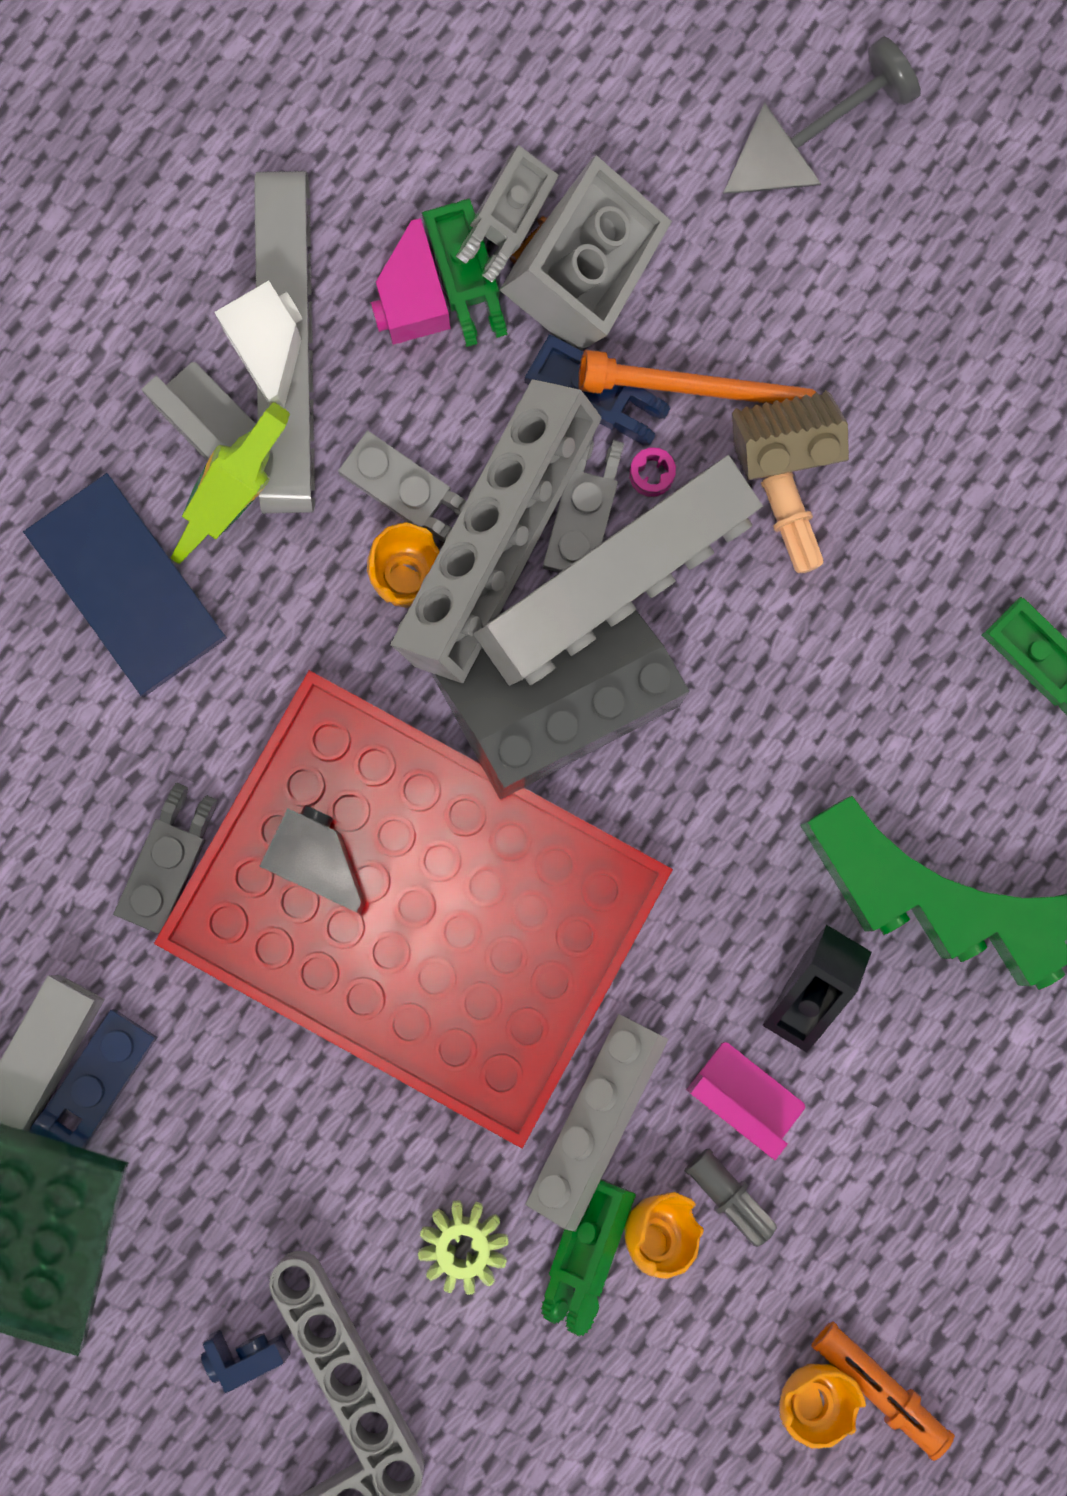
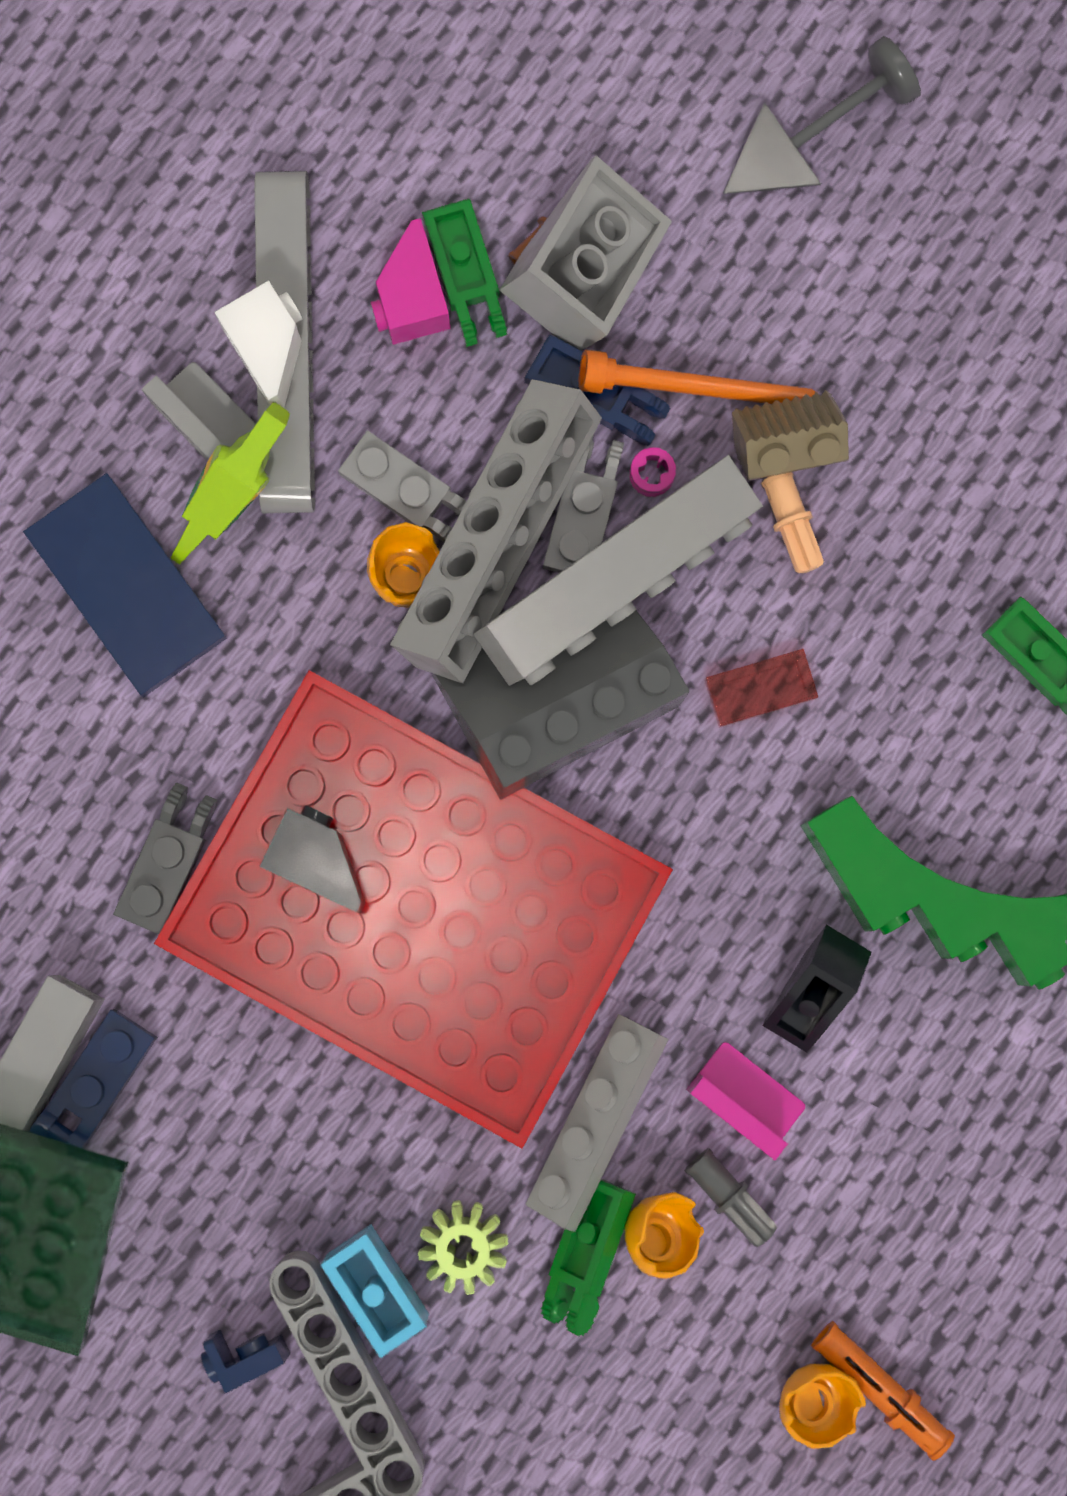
light grey hinge [456,145,559,282] -> none
none -> medium azure brick [321,1224,429,1358]
none -> clear red tile [704,649,819,728]

